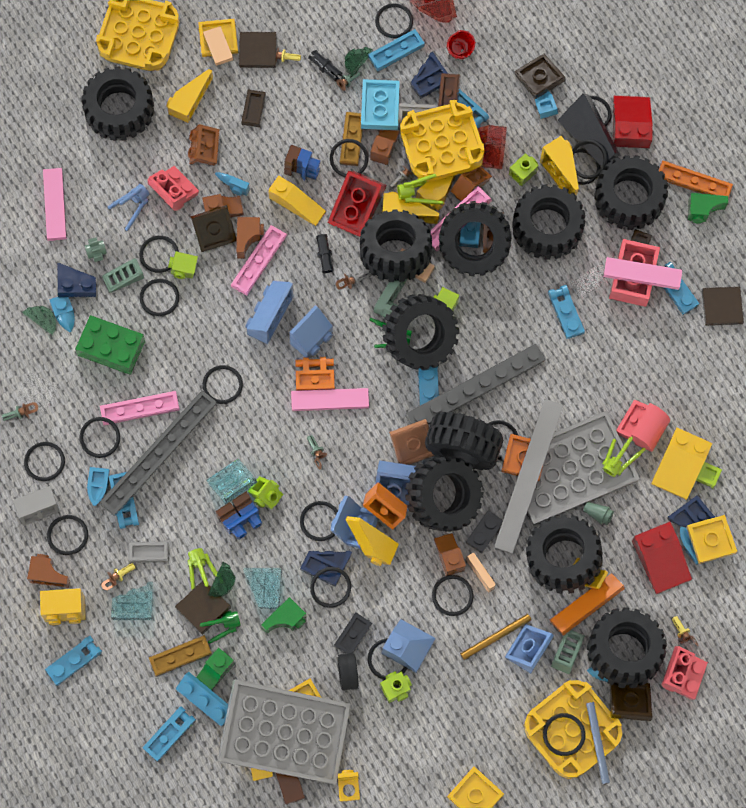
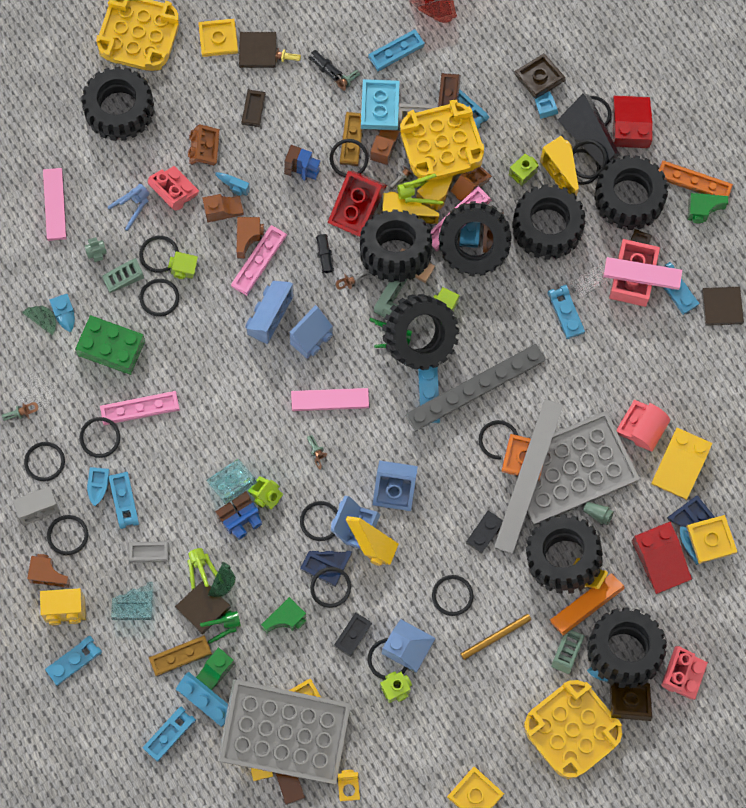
dark blue wing [57,263,96,297] -> none
dark grey plate [100,390,217,517] -> none
piece [102,563,135,590] -> none
yellow slope [166,69,213,123] -> none
dark brown tile [190,205,237,252] -> none
black tyre [202,365,243,404] -> none
light nougat tile [203,27,233,66] -> none
clear light blue wing [243,568,282,609] -> none
yellow slope [268,175,326,226] -> none
orange plate [295,357,335,391] -> none
black tyre [338,653,359,691] -> none
clear green tile [345,47,373,76] -> none
orange brick [363,482,407,530] -> none
black tyre [375,3,413,38] -> none
nougat tile [389,419,434,465] -> none
black tyre [405,456,484,532] -> none
dark blue wing [411,51,448,99] -> none
black tyre [425,412,504,470] -> none
dark orange arch [434,533,466,576] -> none
red hair [446,30,476,60] -> none
light nougat tile [466,553,495,593] -> none
clear red slope [477,125,507,169] -> none
medium blue slope [505,624,554,674] -> none
black tyre [543,713,586,756] -> none
sand blue bar [586,702,610,784] -> none
lime plant [602,437,646,477] -> none
piece [672,616,699,646] -> none
lime plate [696,462,722,489] -> none

